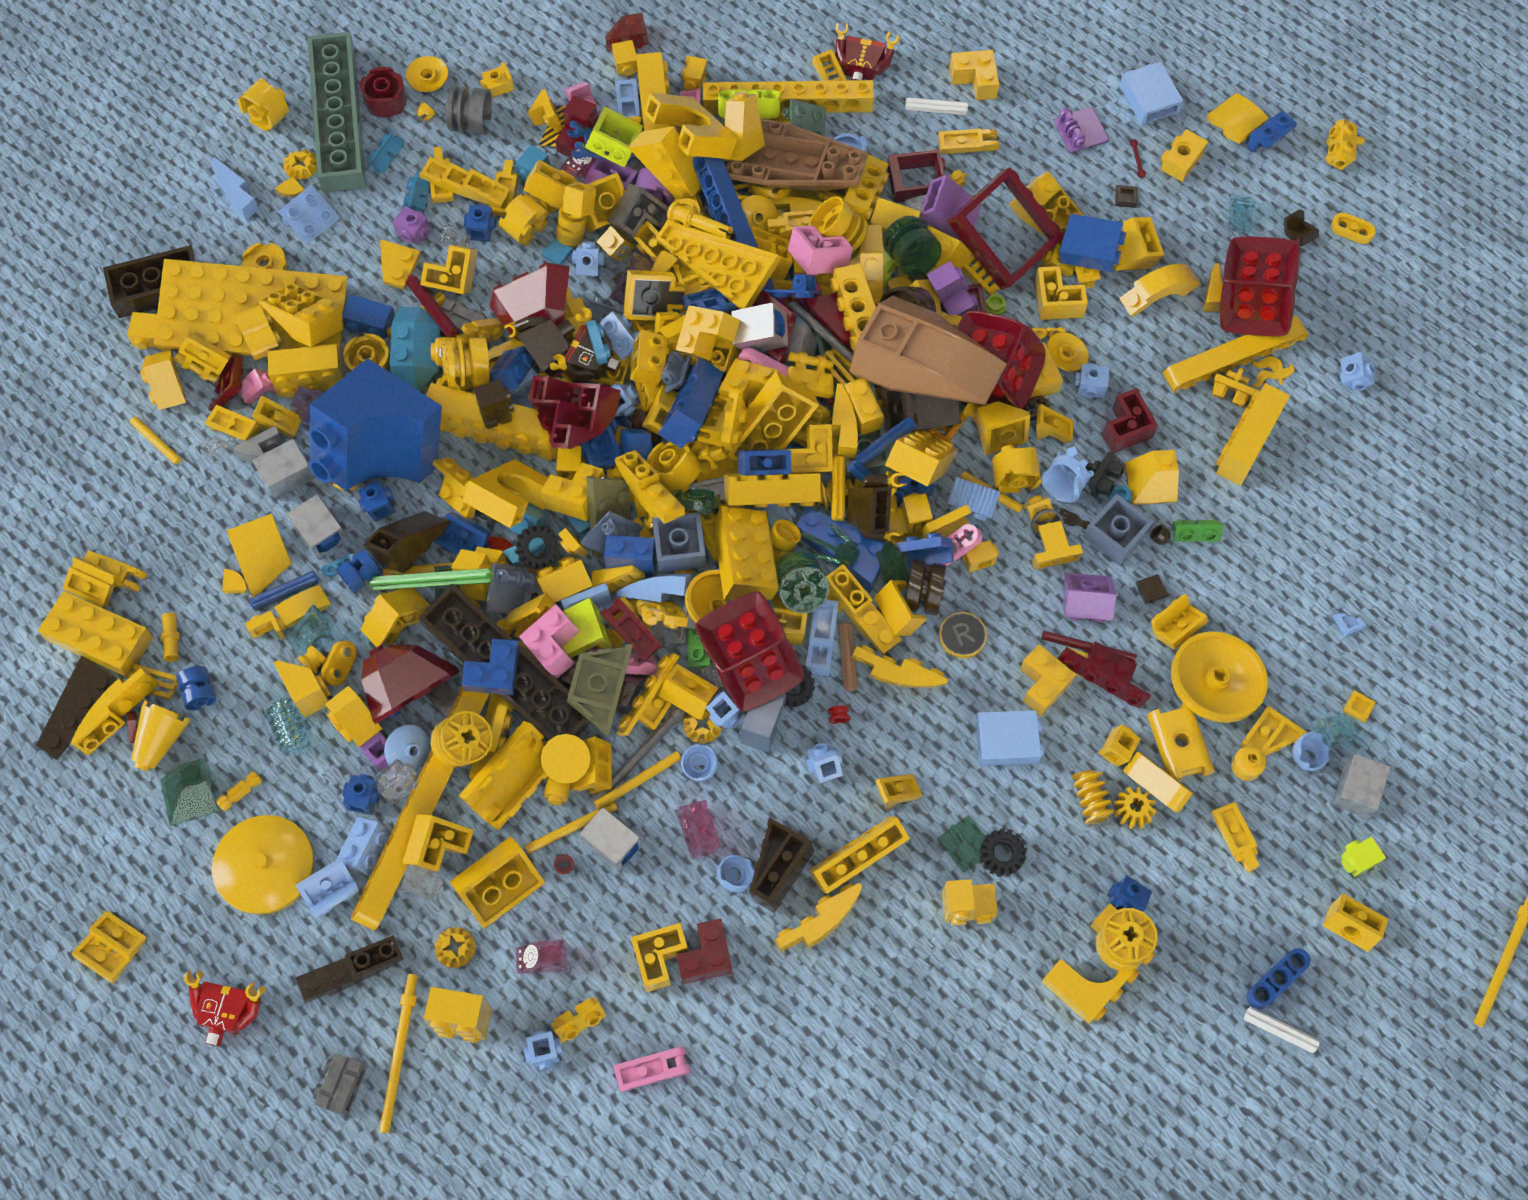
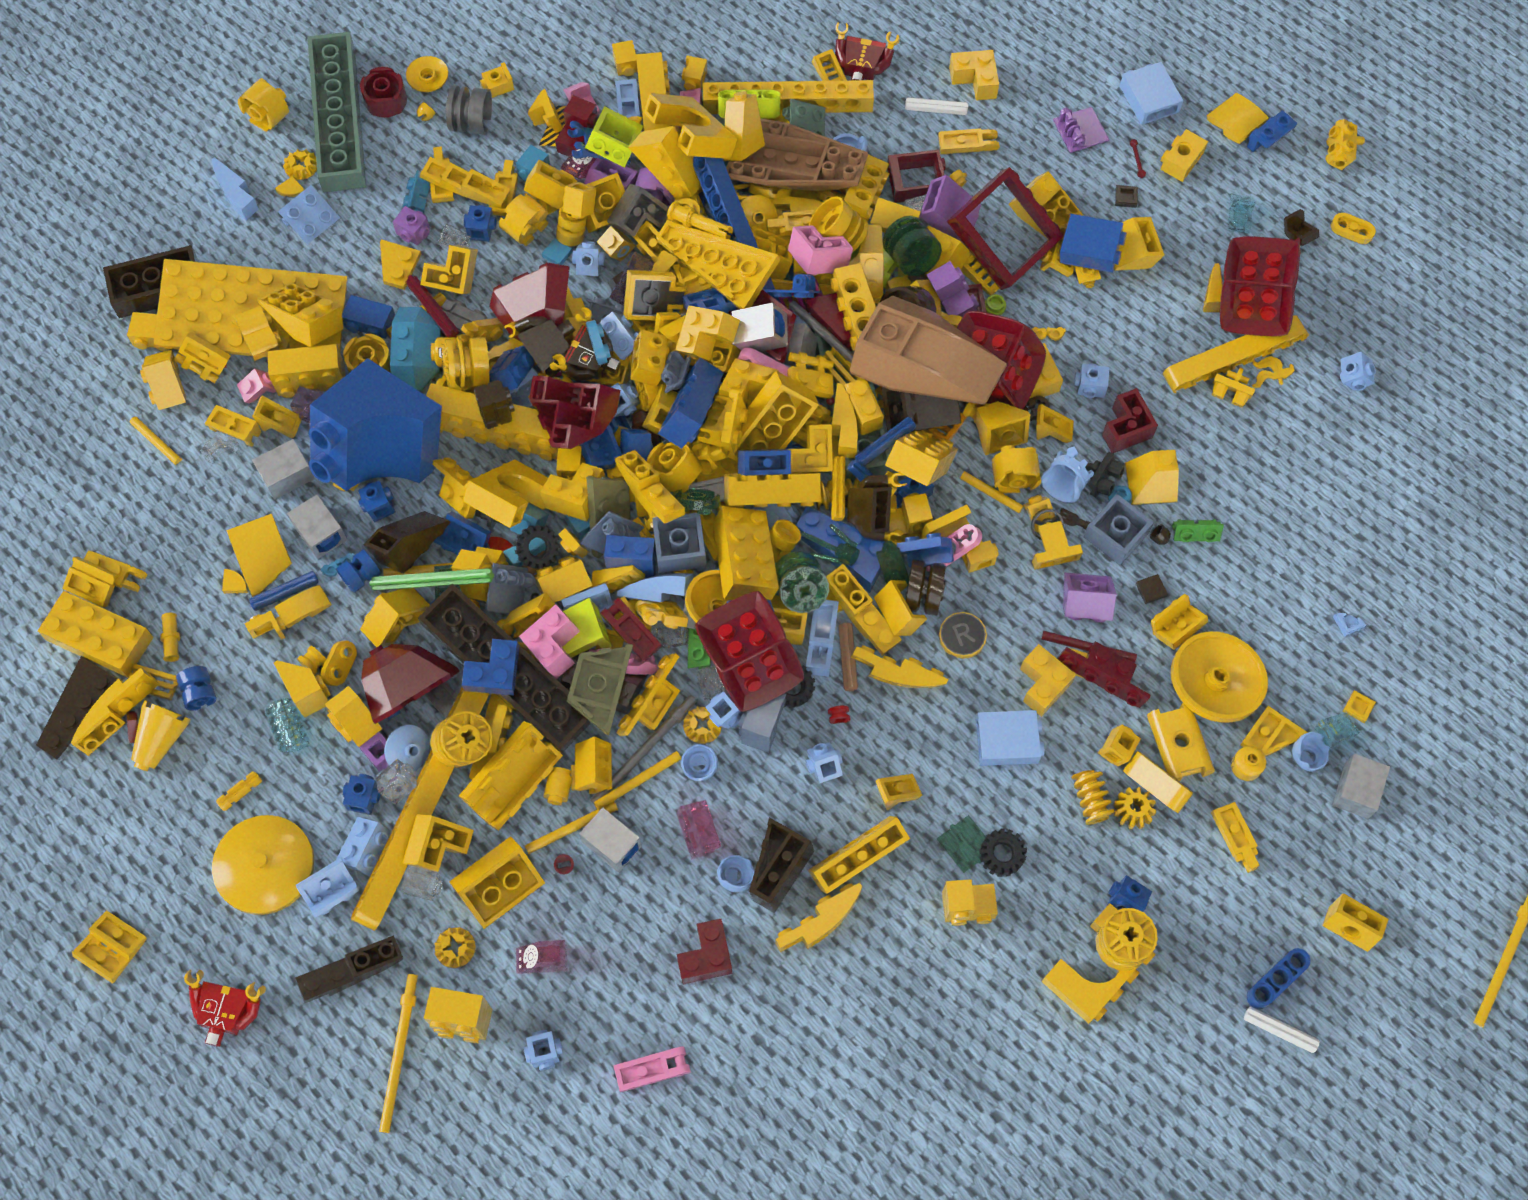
clear green slope [160,758,219,826] -> none
dark red wing [208,354,244,412] -> none
light grey slope [233,426,283,463] -> none
yellow plate [241,242,288,270] -> none
clear light blue slope [286,605,331,655] -> none
flat silver brick [313,1053,368,1117] -> none
dark azure hinge [367,128,404,174] -> none
yellow tile [541,734,591,784] -> none
yellow hinge [551,997,606,1043] -> none
clear red slope [605,13,648,52] -> none
yellow brick [631,923,688,993] -> none
yellow panel [659,664,718,720] -> none
light blue brick [947,477,1000,522] -> none
yellow brick [1034,266,1088,320] -> none
yellow dish [1047,332,1089,372] -> none
yellow arch [1119,263,1201,317] -> none
yellow brick [1215,383,1290,486] -> none
neon yellow brick [1341,836,1386,877] -> none

